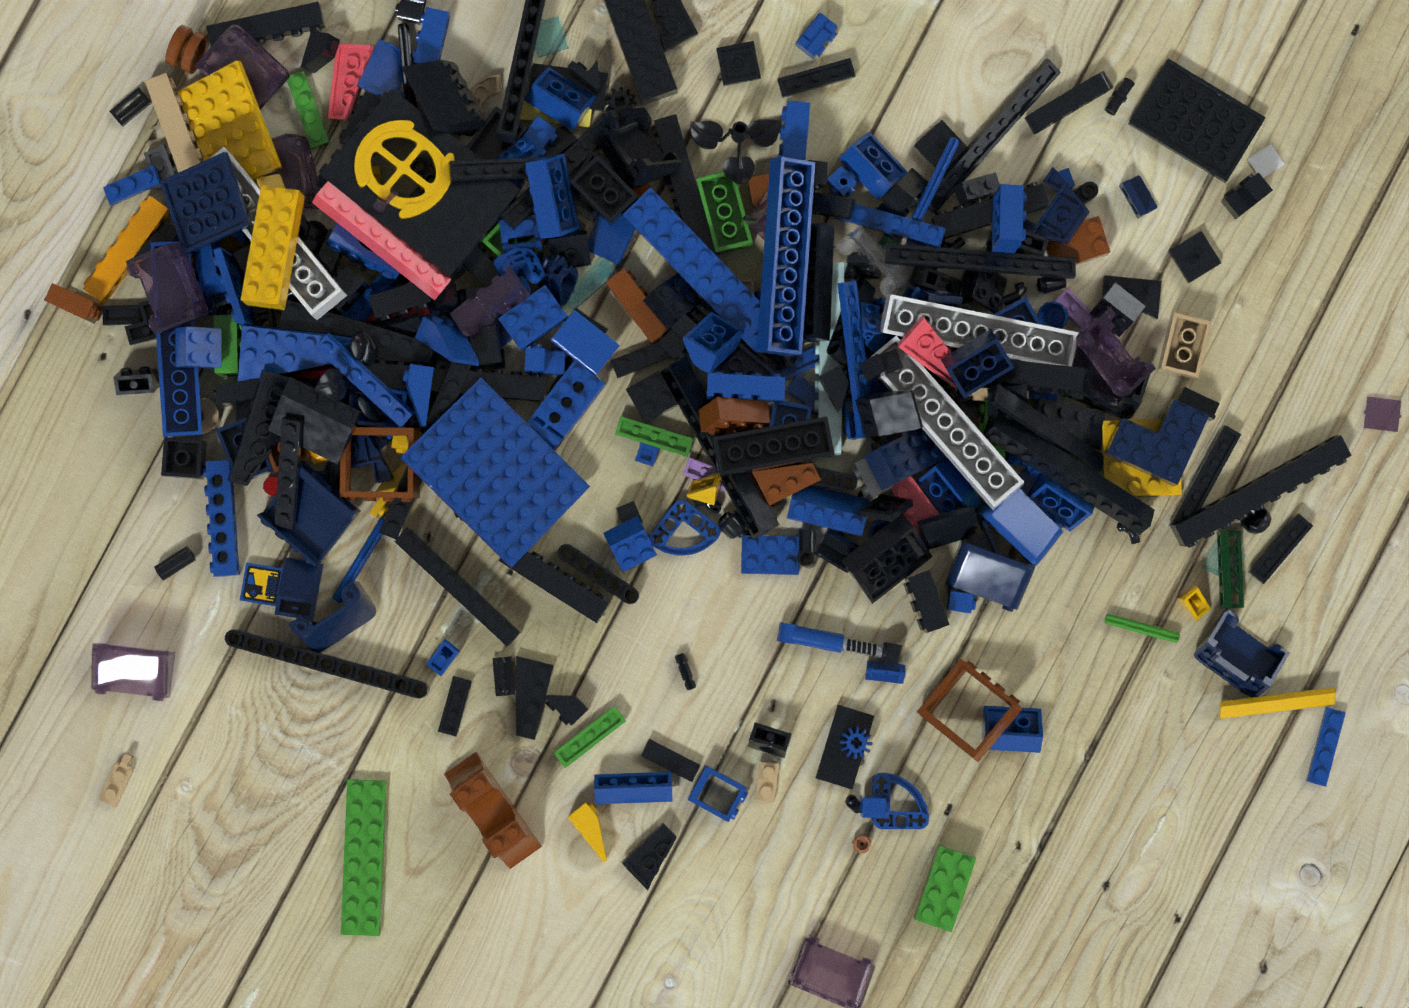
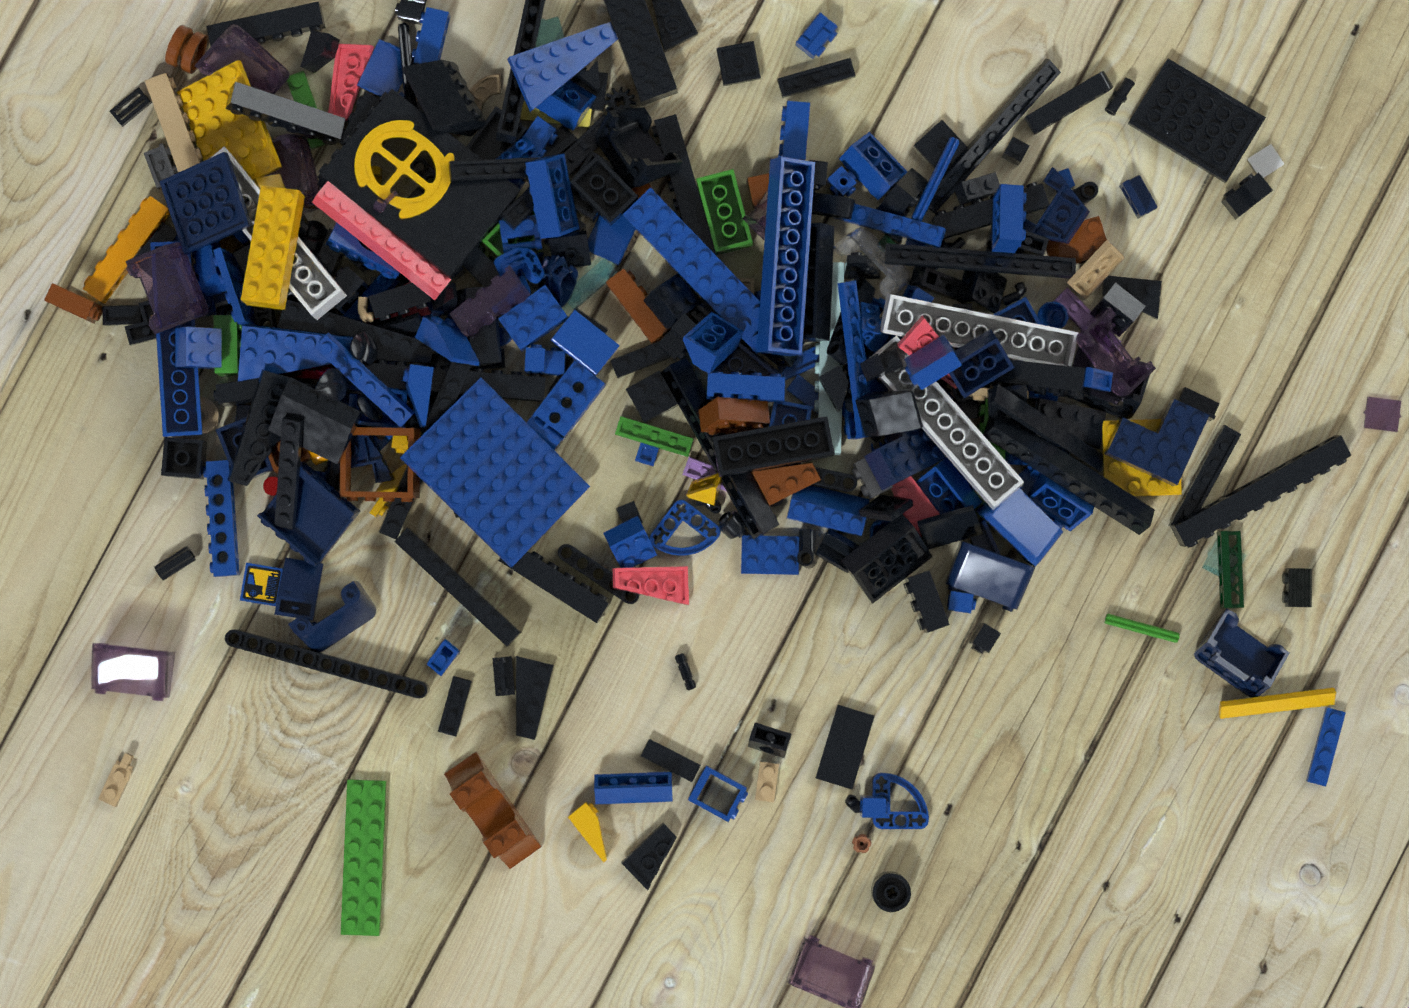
blue plate [103,166,161,205] -> none
black brick [113,366,159,395] -> none
blue axle [332,518,384,603] -> none
black slope [545,695,589,726] -> none
bright green plate [554,706,626,768] -> none
black plant [690,119,781,185] -> none
piece [776,622,903,664] -> none
blue gear [839,726,873,759] -> none
blue hinge [865,660,905,684] -> none
bright green brick [913,844,976,932] -> none
dark orange window [917,659,1022,762] -> none
dark blue panel [919,290,963,307] -> none
blue slope [982,706,1043,753] -> none
black cone [1037,276,1066,294] -> none
black arm [1117,522,1141,544] -> none
tan brick [1157,313,1212,380] -> none
black plate [1168,231,1221,284] -> none
yellow slope [1176,586,1211,621] -> none
black hair [1240,507,1272,534] -> none
black plate [1248,513,1313,584] -> none
none -> brick [226,81,345,145]
none -> tan arm [358,297,374,323]
none -> blue wing [507,22,618,112]
none -> coral wing [612,566,689,605]
none -> black brick [871,871,911,912]
none -> blue brick [904,335,962,390]
none -> black brick [969,623,1001,654]
none -> black brick [1002,137,1030,166]
none -> tan tile [1067,240,1125,299]
none -> blue tile [1084,367,1113,392]
none -> pearl dark grey brick [1282,568,1312,607]

